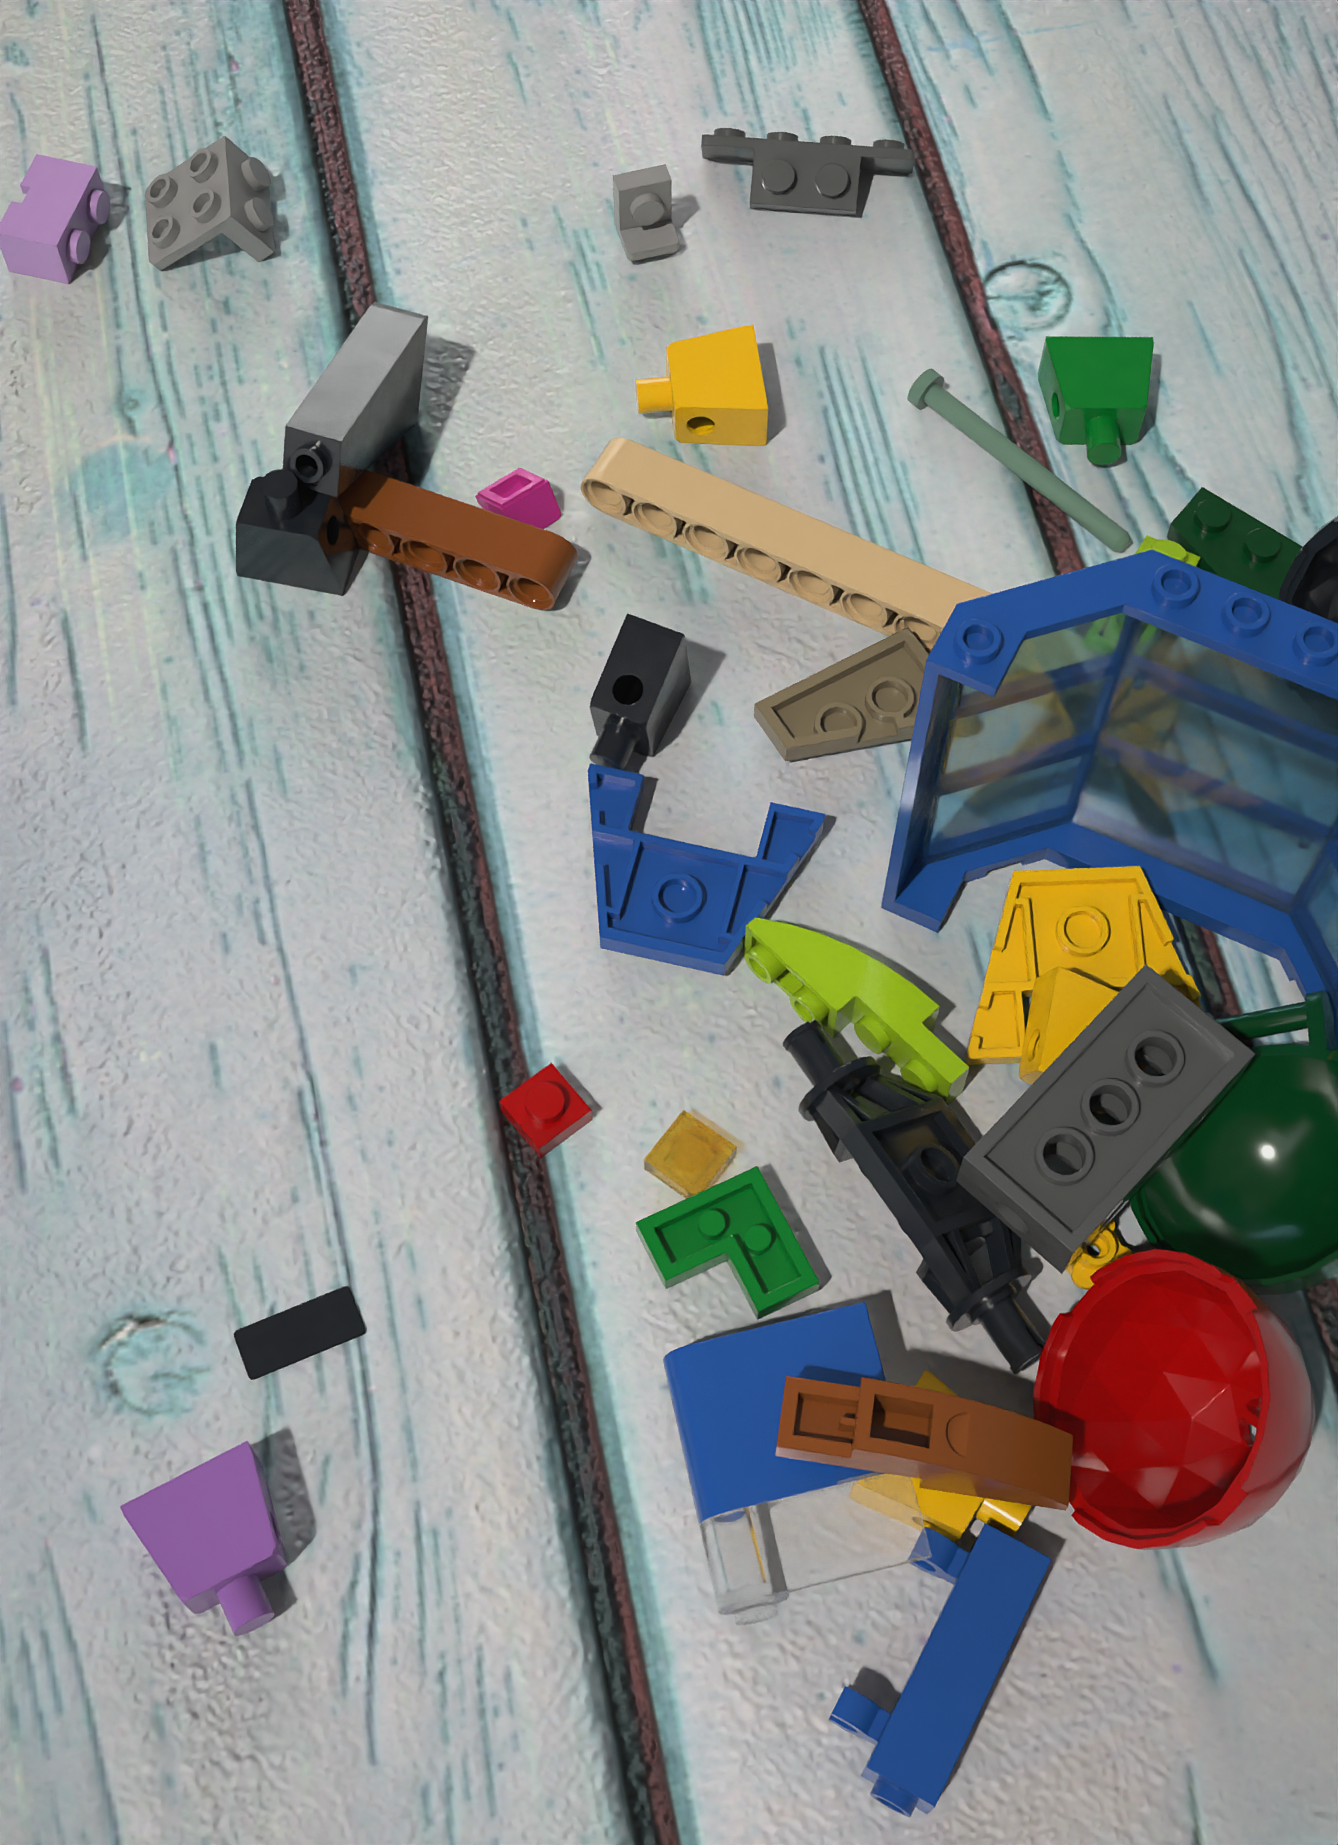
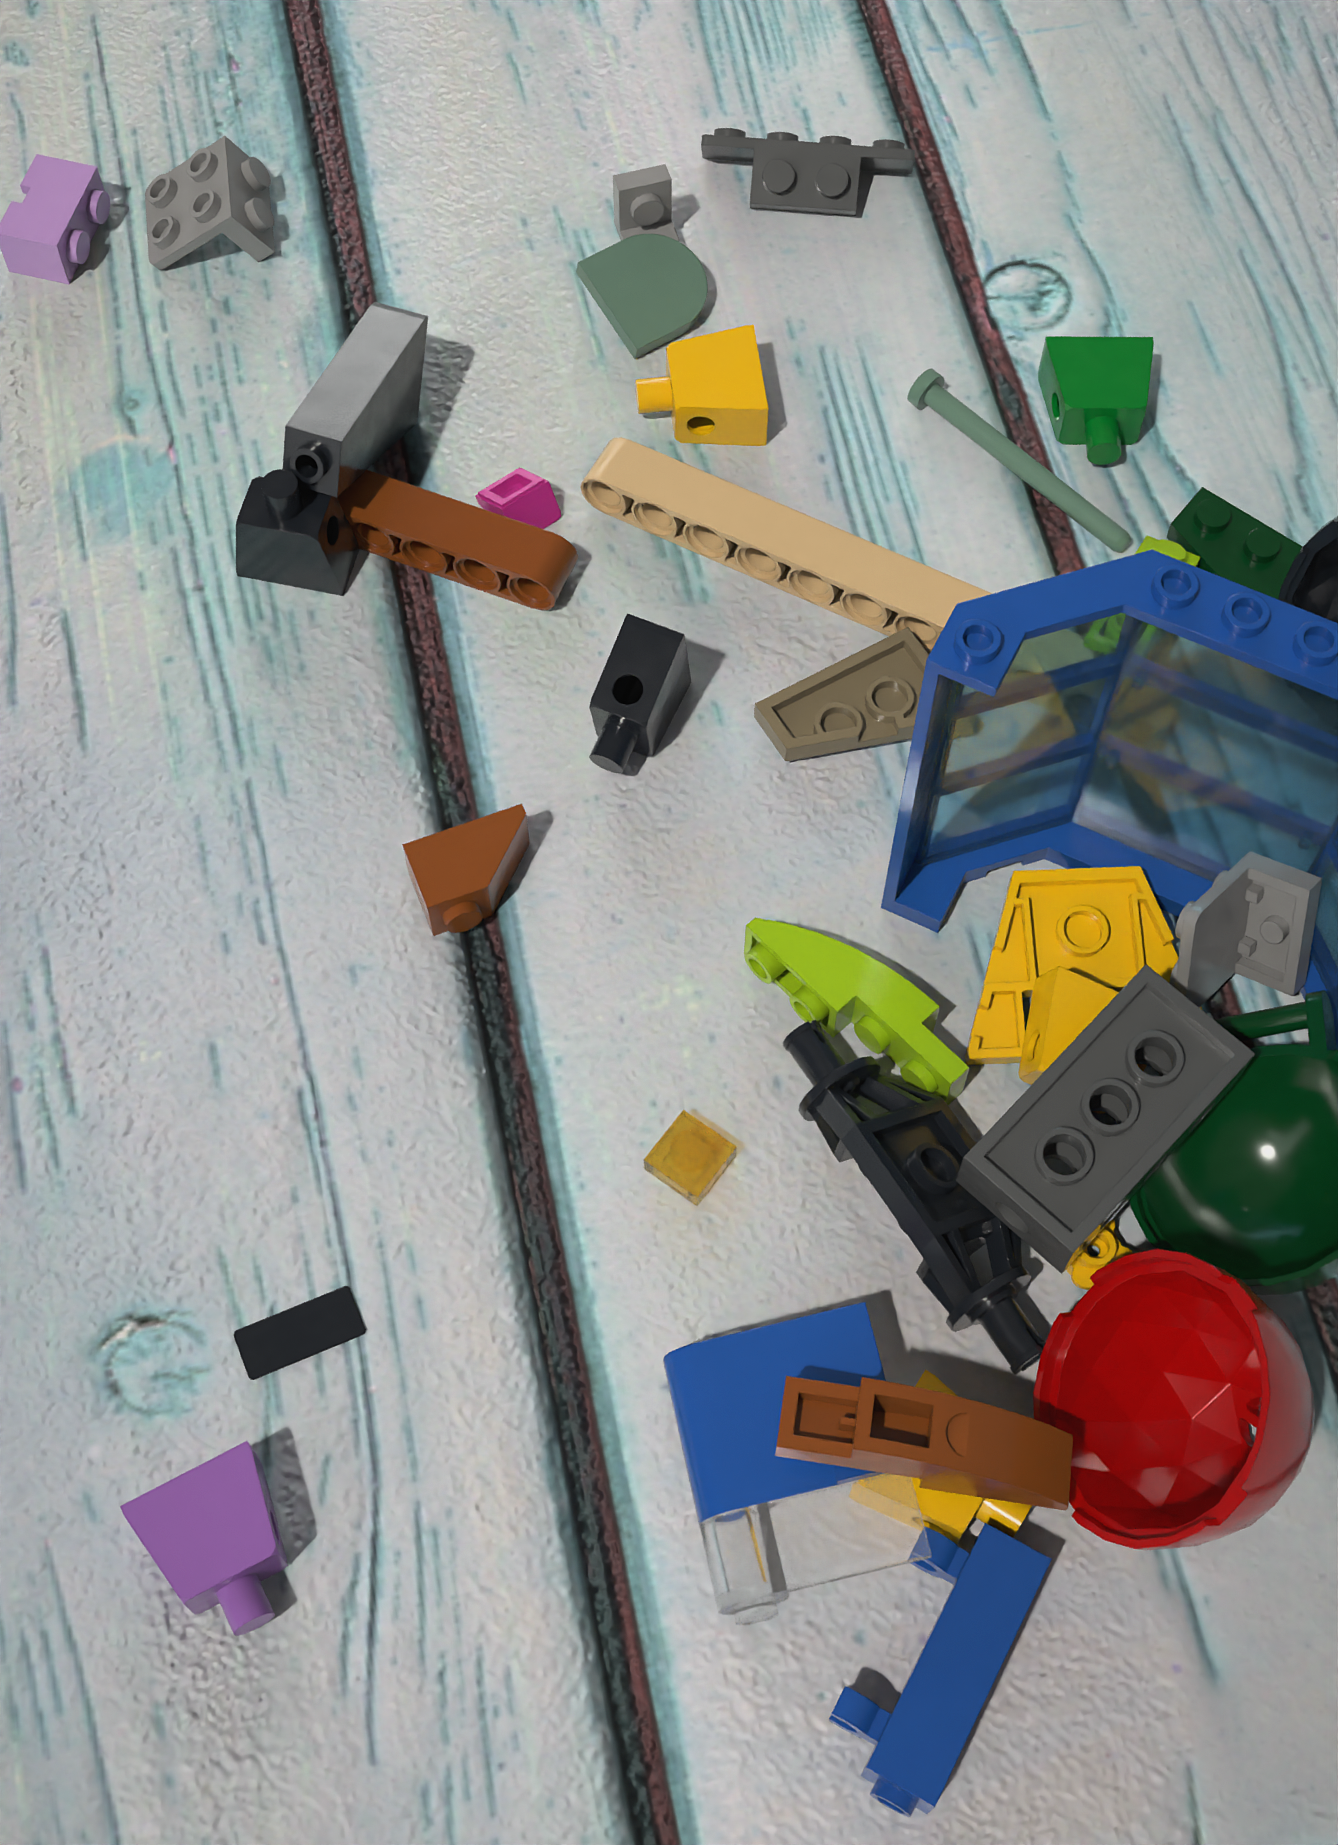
red plate [499,1063,593,1159] -> none
blue wing [588,763,825,976] -> none
green plate [636,1166,820,1320] -> none
none -> dark orange slope [402,804,530,936]
none -> sand green tile [576,234,708,359]
none -> light grey bracket [1169,851,1322,1007]

